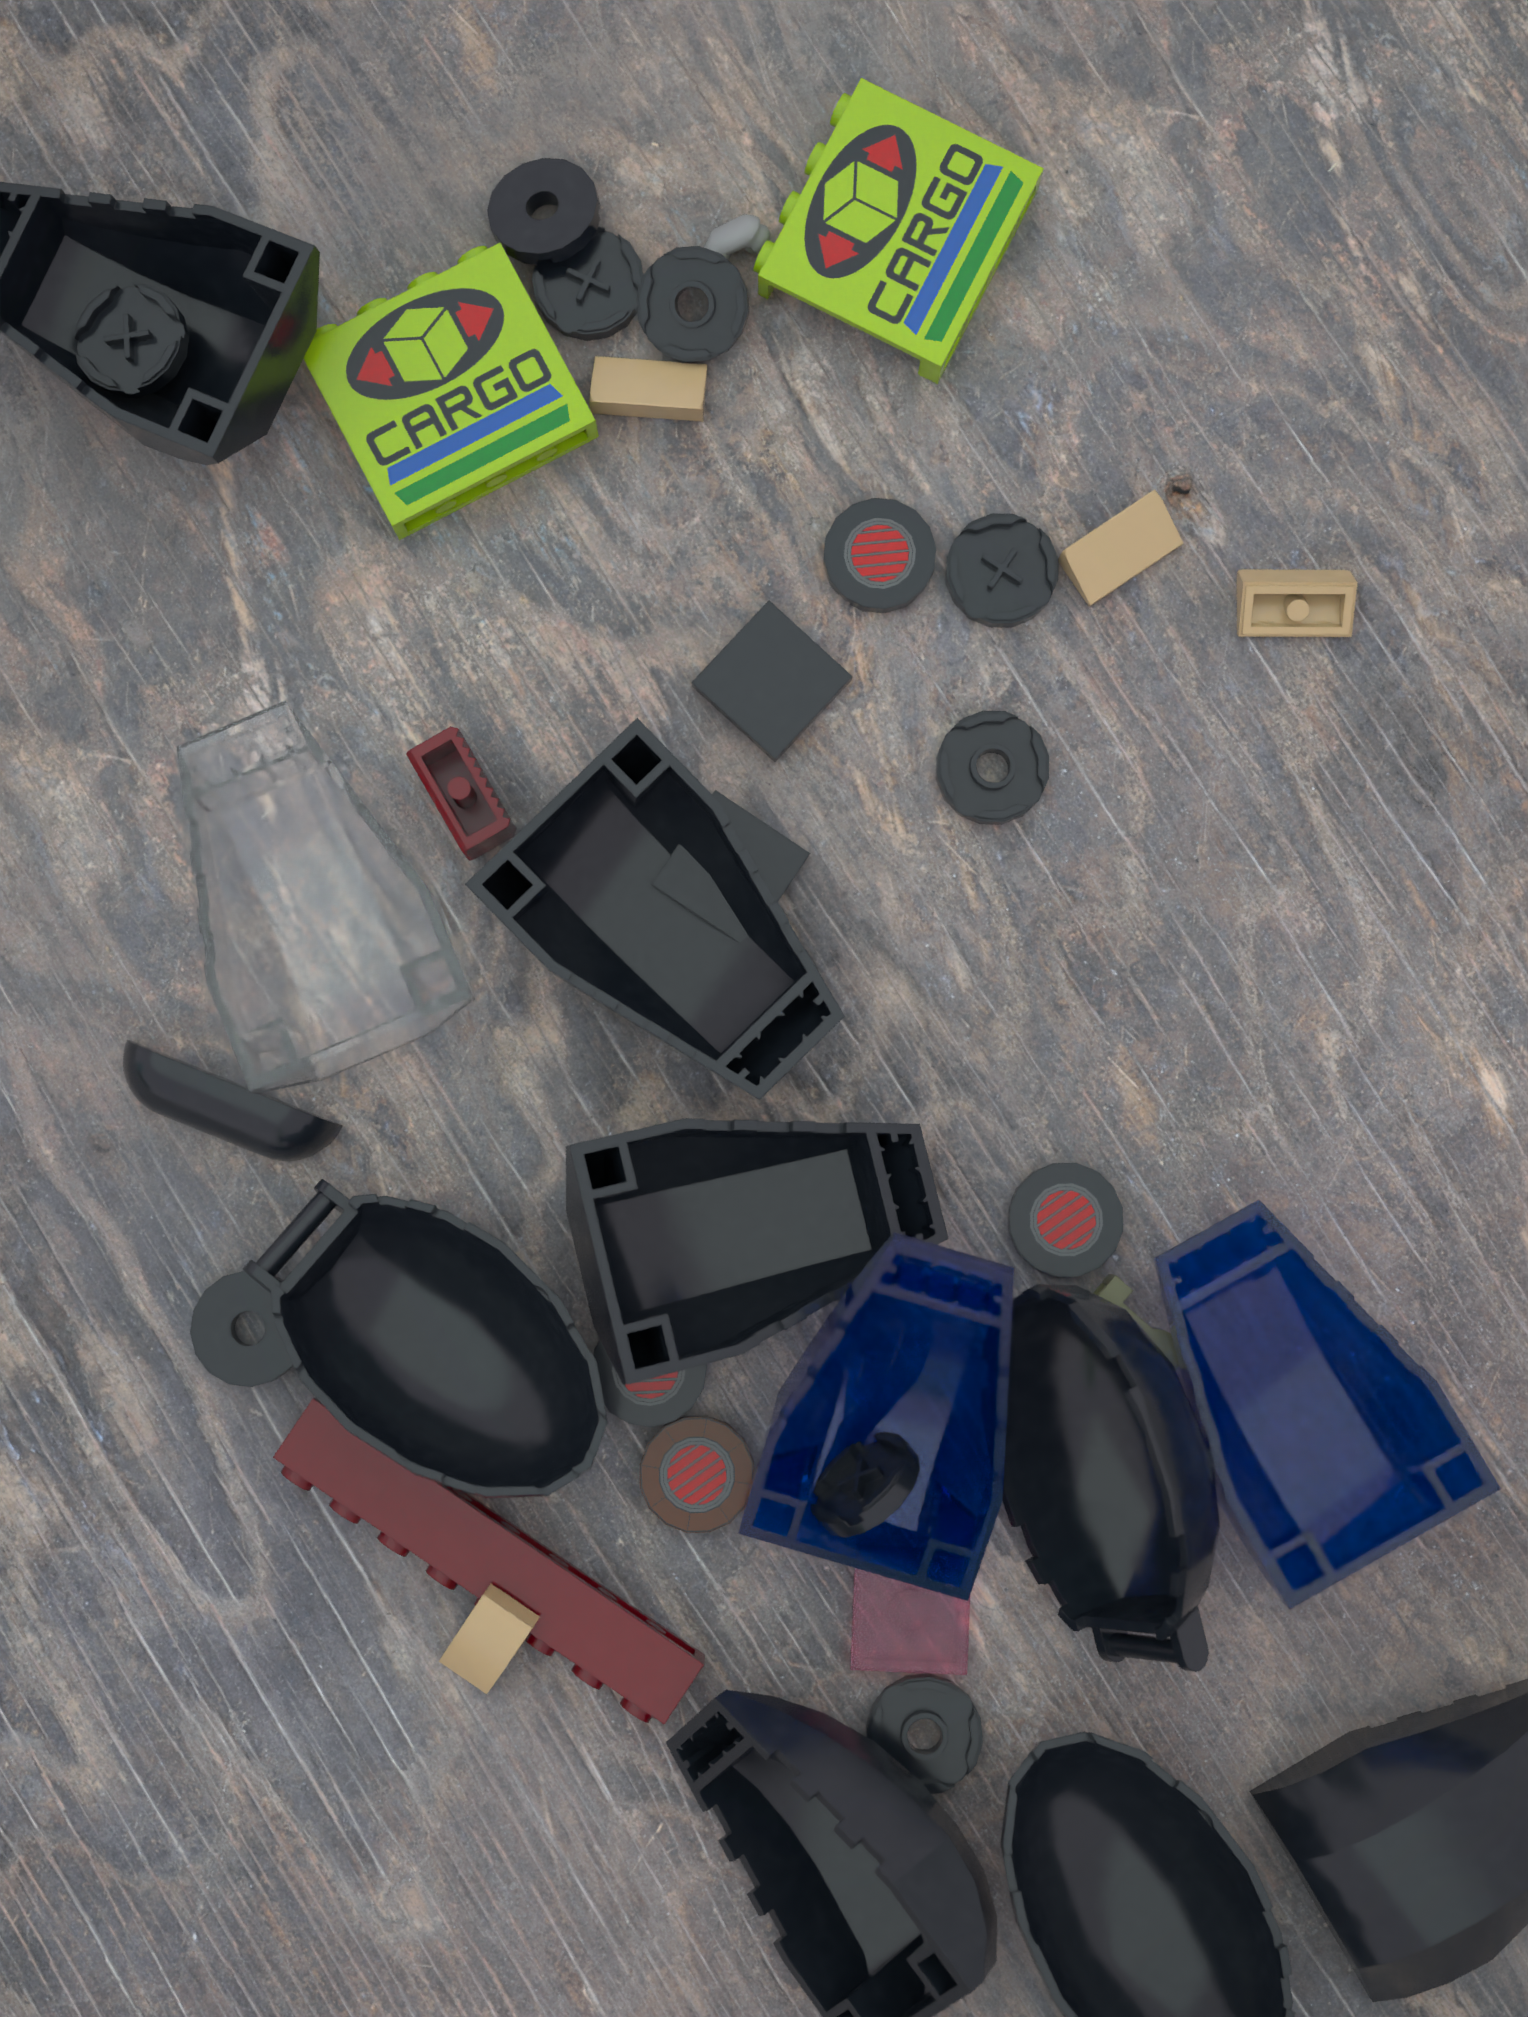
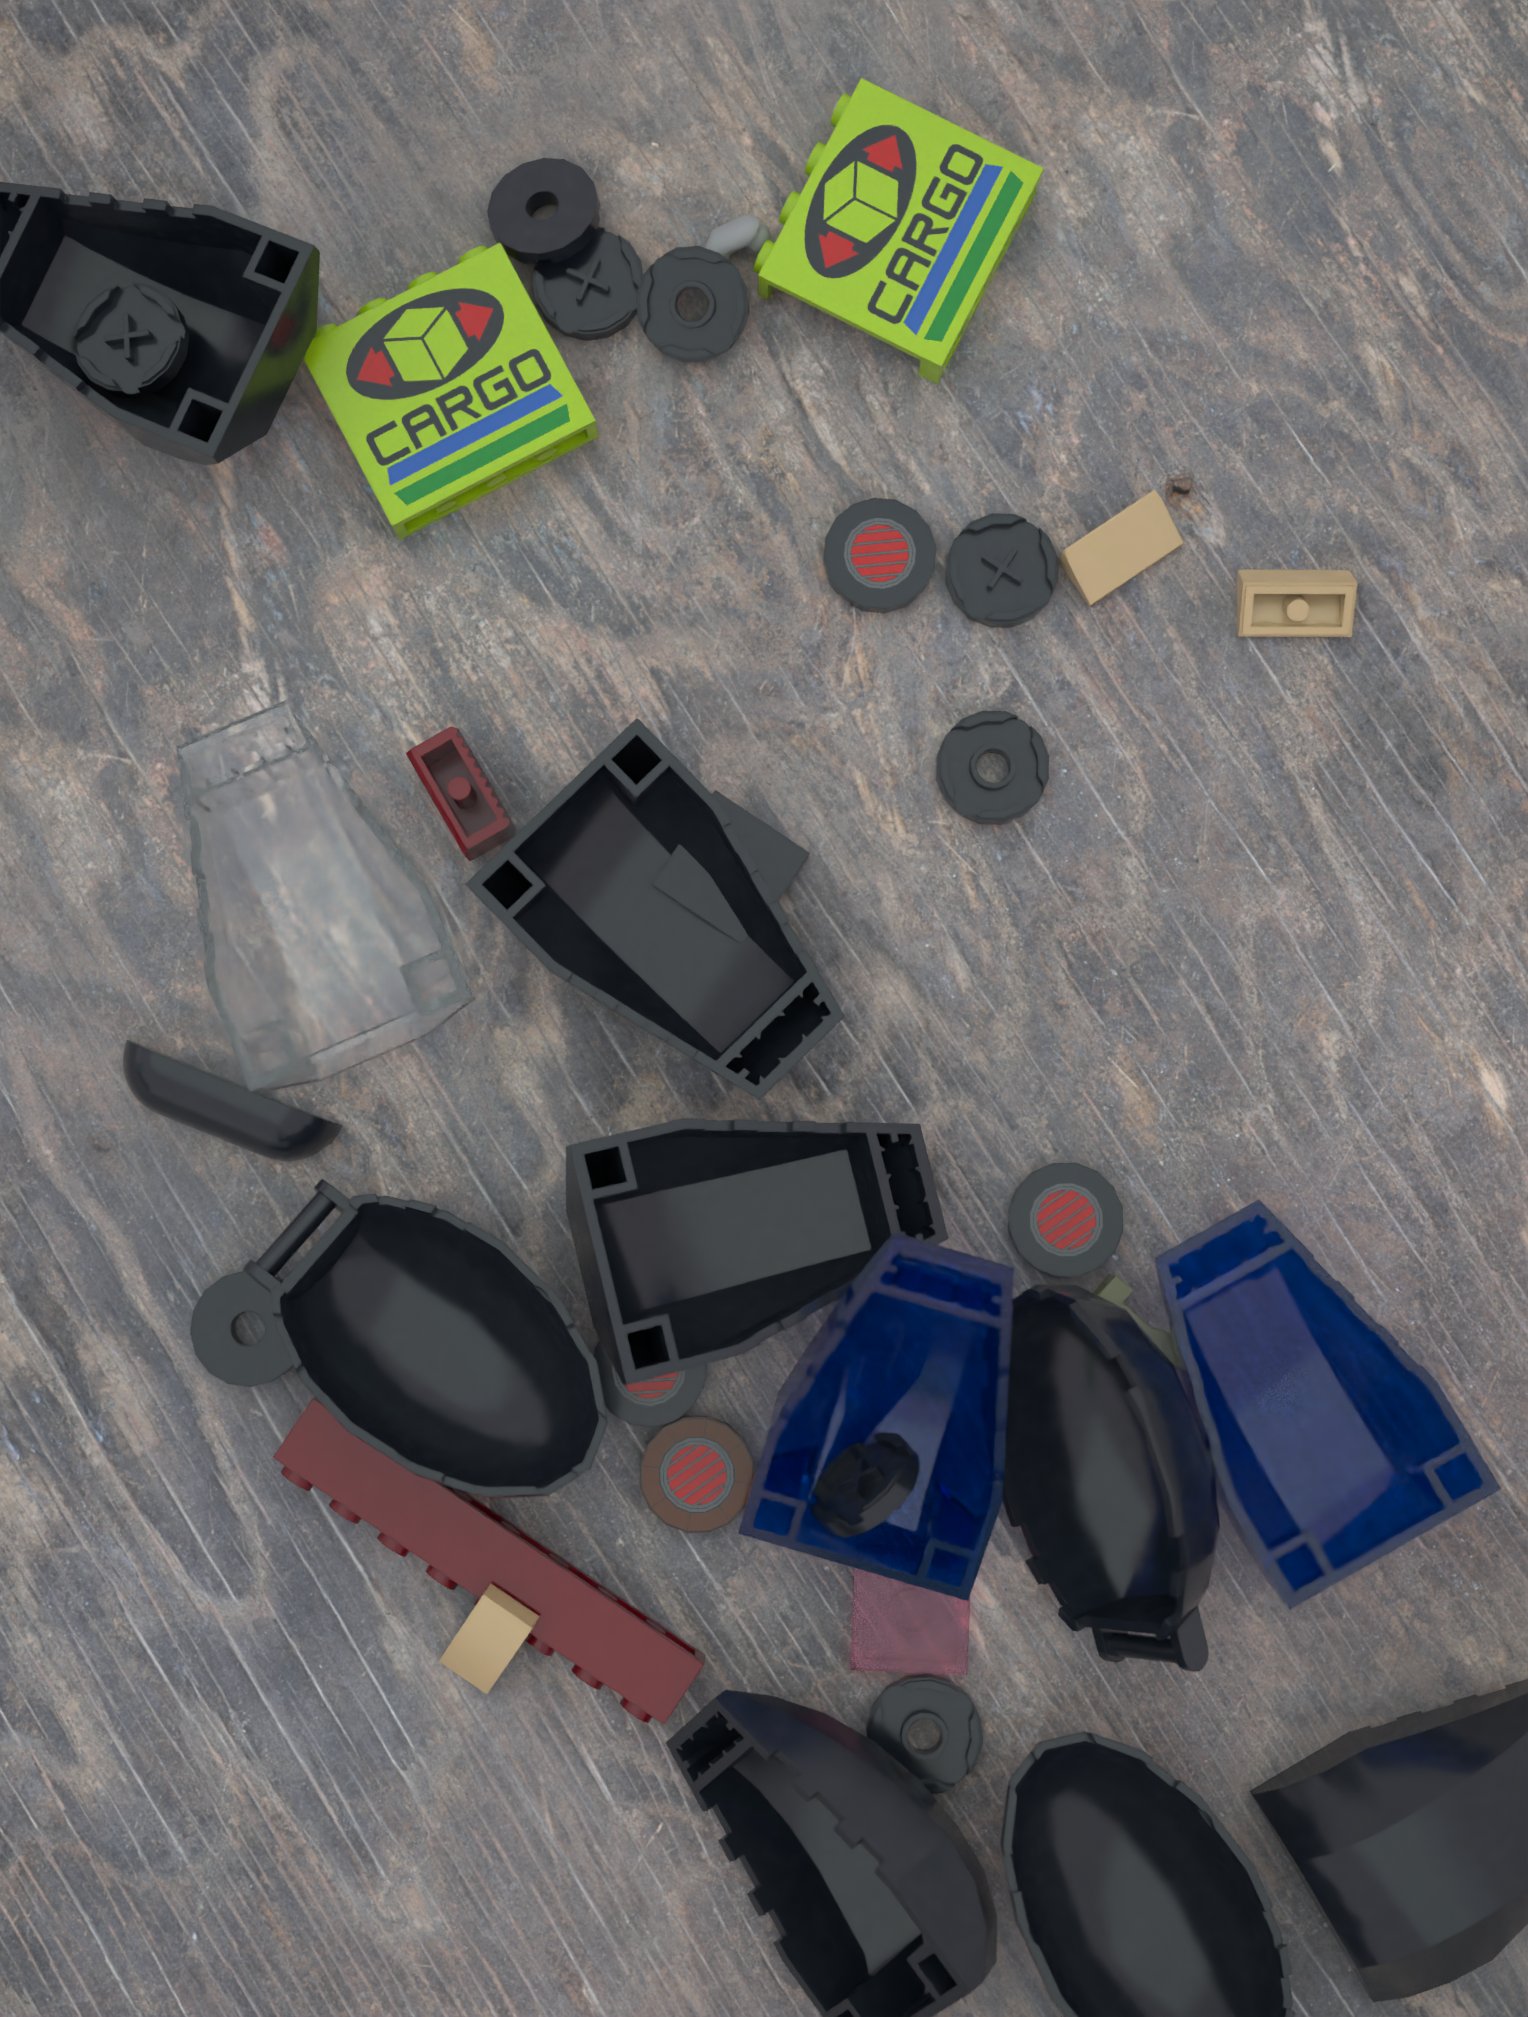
tan slope [589,356,707,422] -> none
black tile [691,600,853,762] -> none

